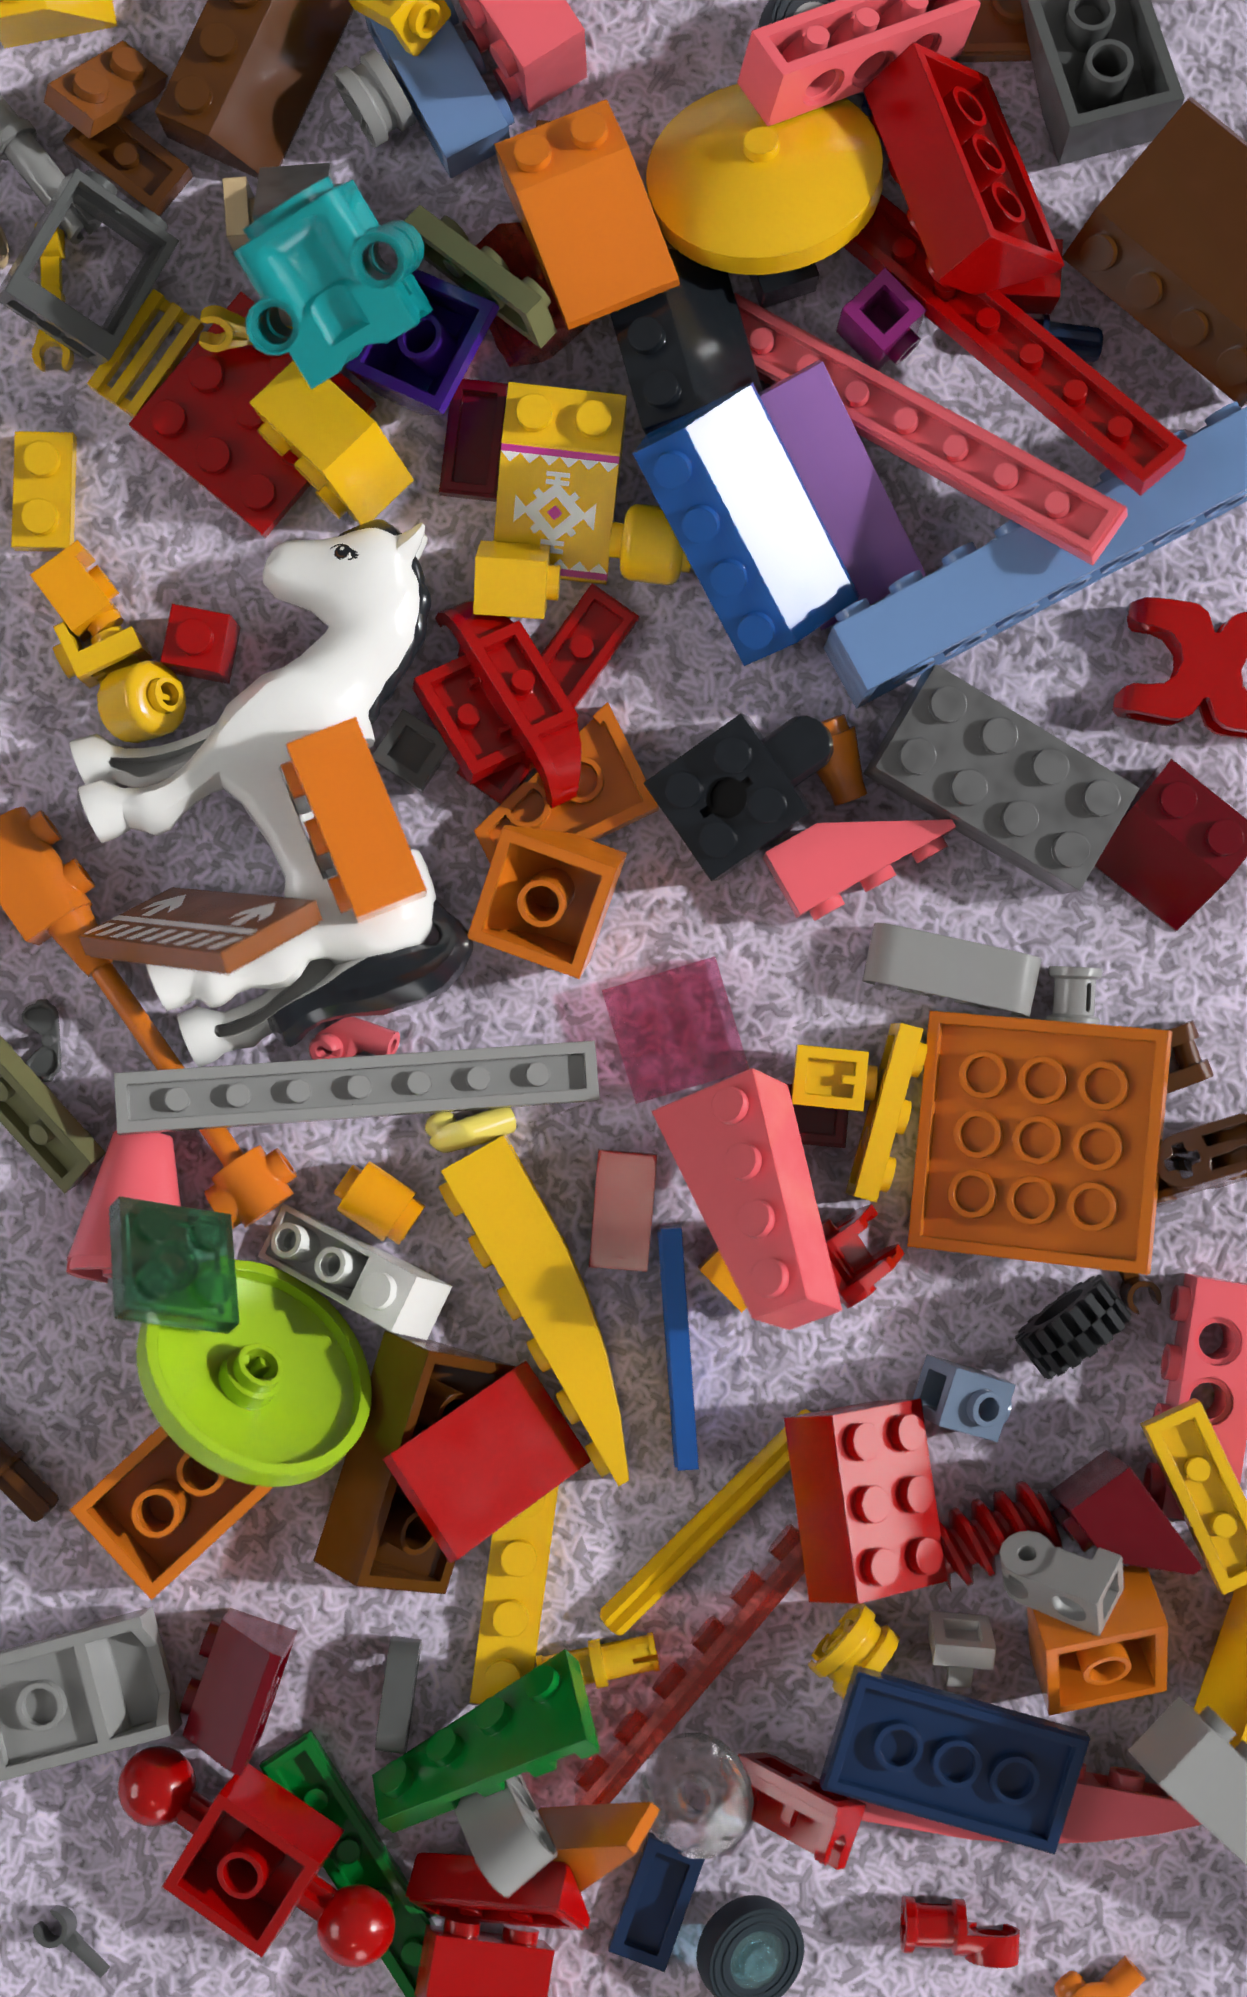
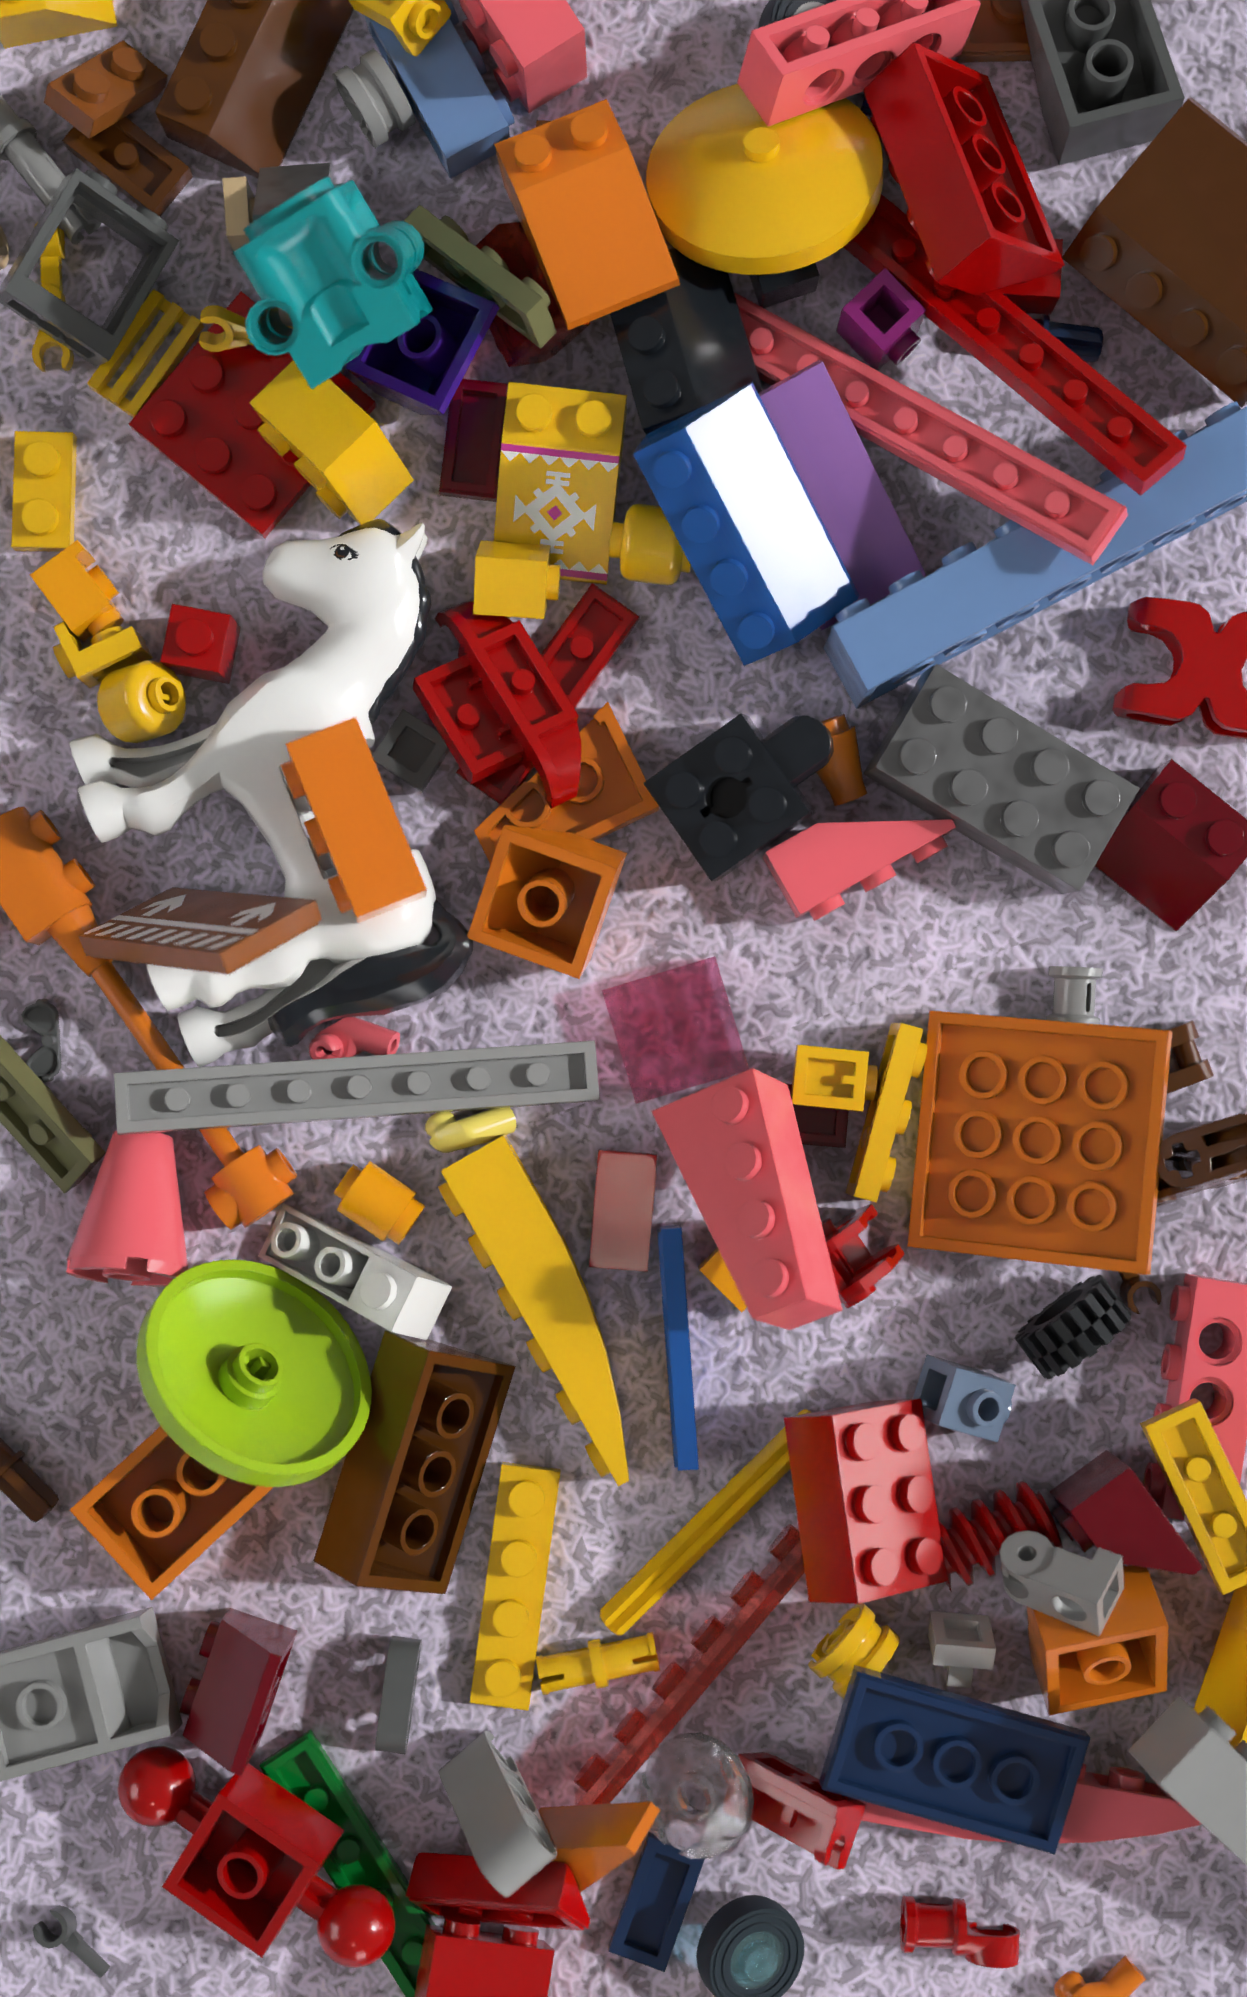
clear green plate [109,1196,240,1334] -> none
green wing [372,1649,601,1833] -> none
red tile [383,1361,591,1563] -> none
light grey beam [862,923,1042,1017] -> none

